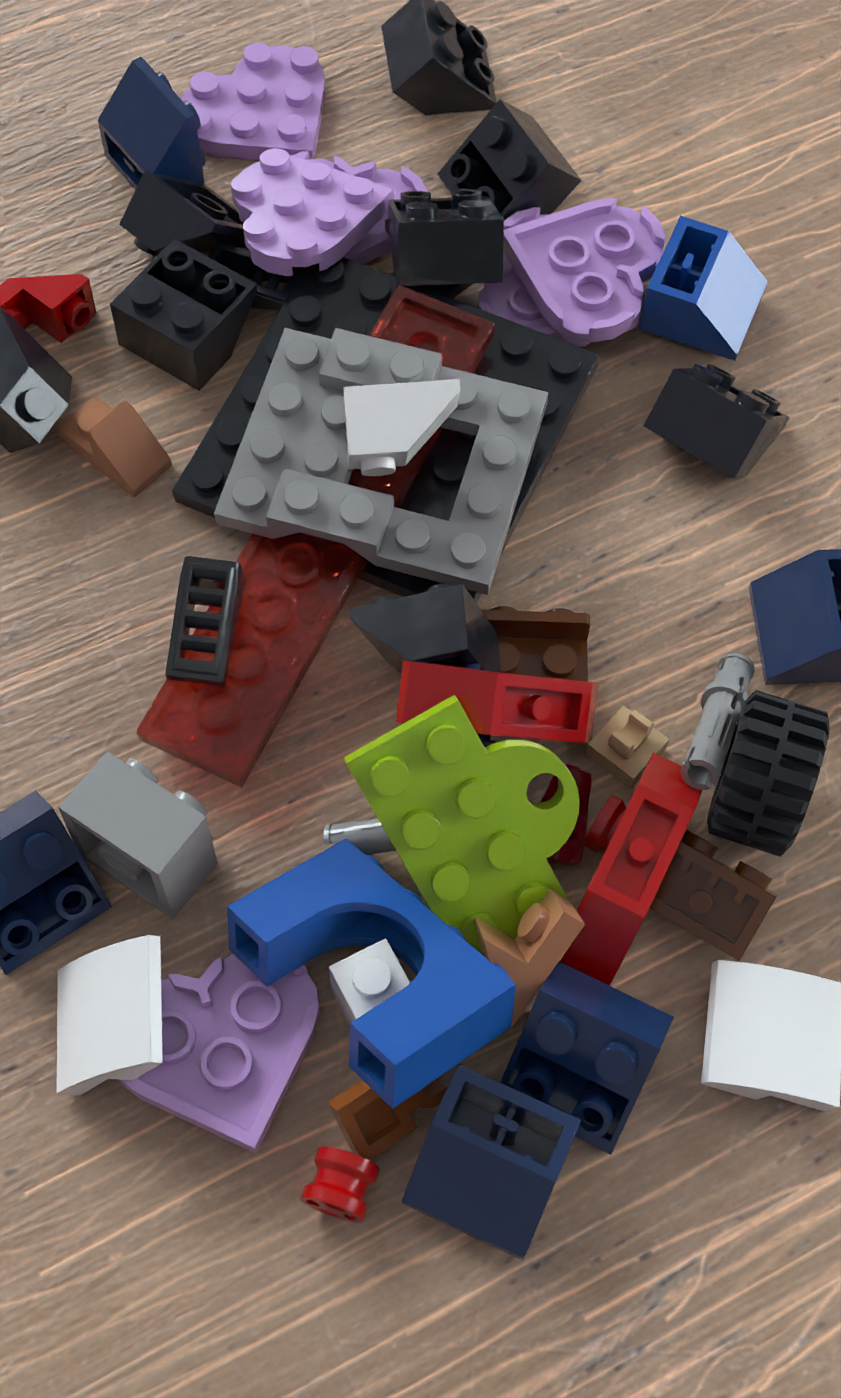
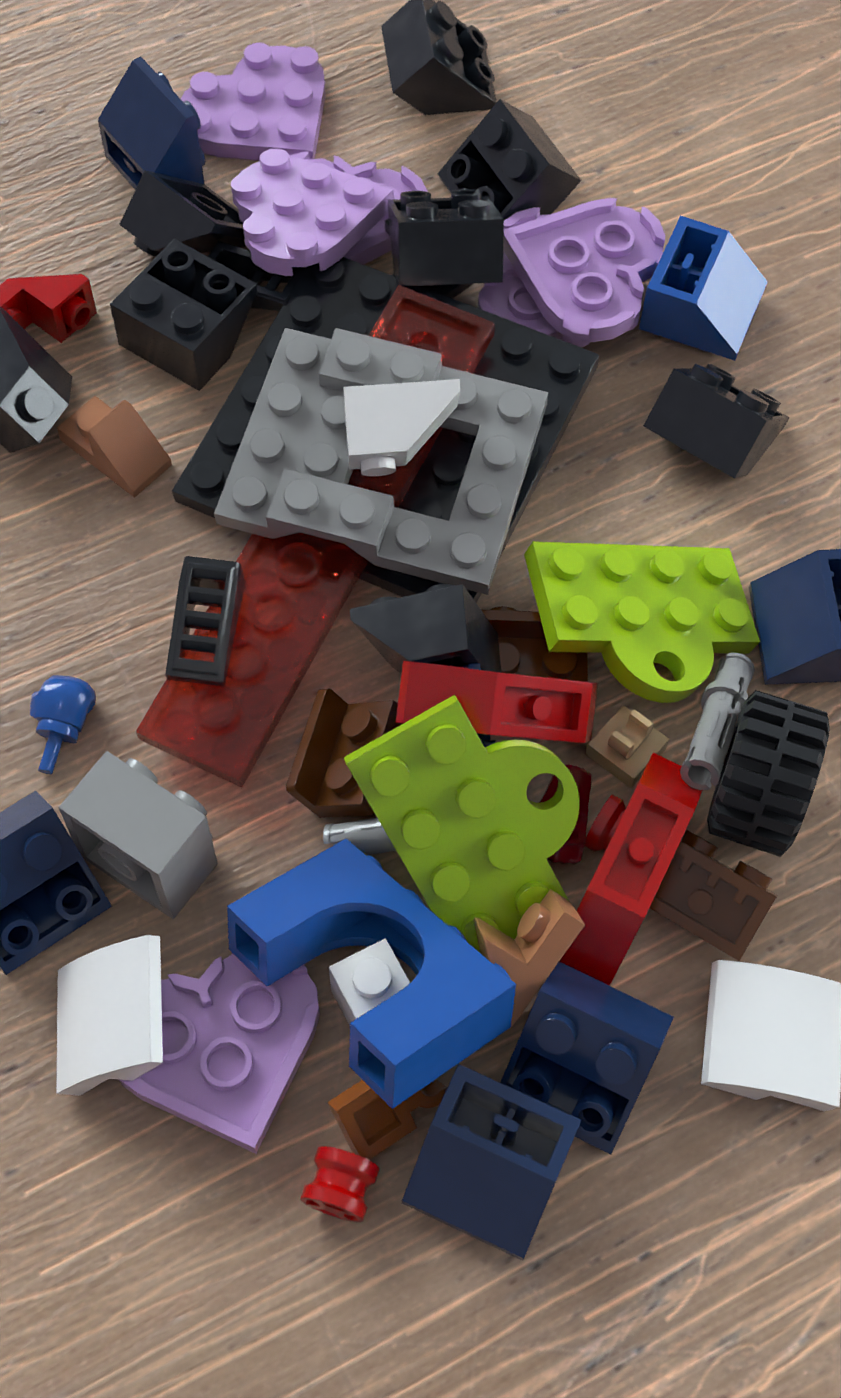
none -> blue piece [30,675,96,775]
none -> reddish brown bracket [286,688,402,818]
none -> lime plate [524,541,760,703]

